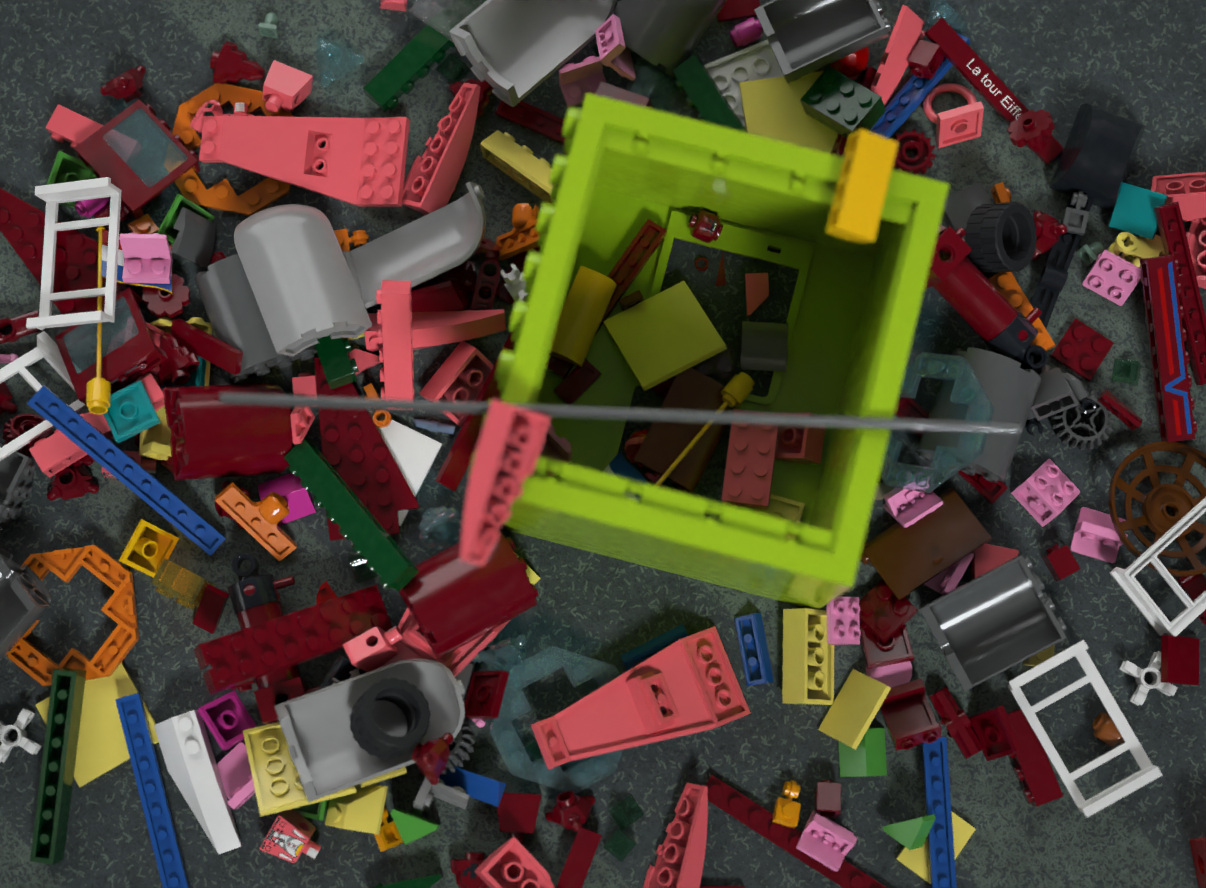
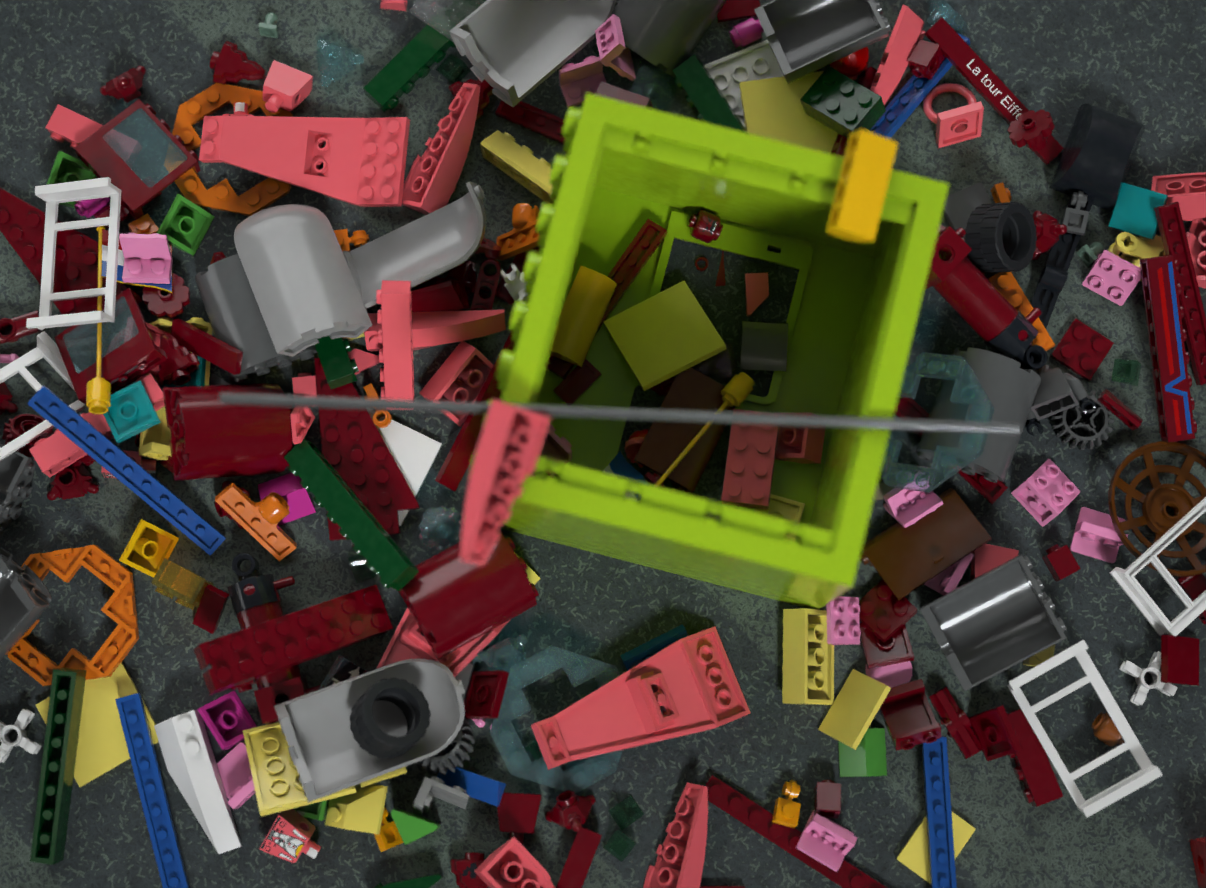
dark grey slope [171,207,216,269] -> none
coral rock [189,100,223,134] -> none
red tile [316,581,337,605] -> none
coral torso [343,626,404,672] -> none
dark red rock [412,733,453,785] -> none
sand blue piece [413,419,456,435] -> none
reddish brown tile [619,290,644,311] -> none
blue slope [734,613,774,686] -> none
bright green slope [883,814,936,850] -> none
dark red gear [890,129,936,176] -> none

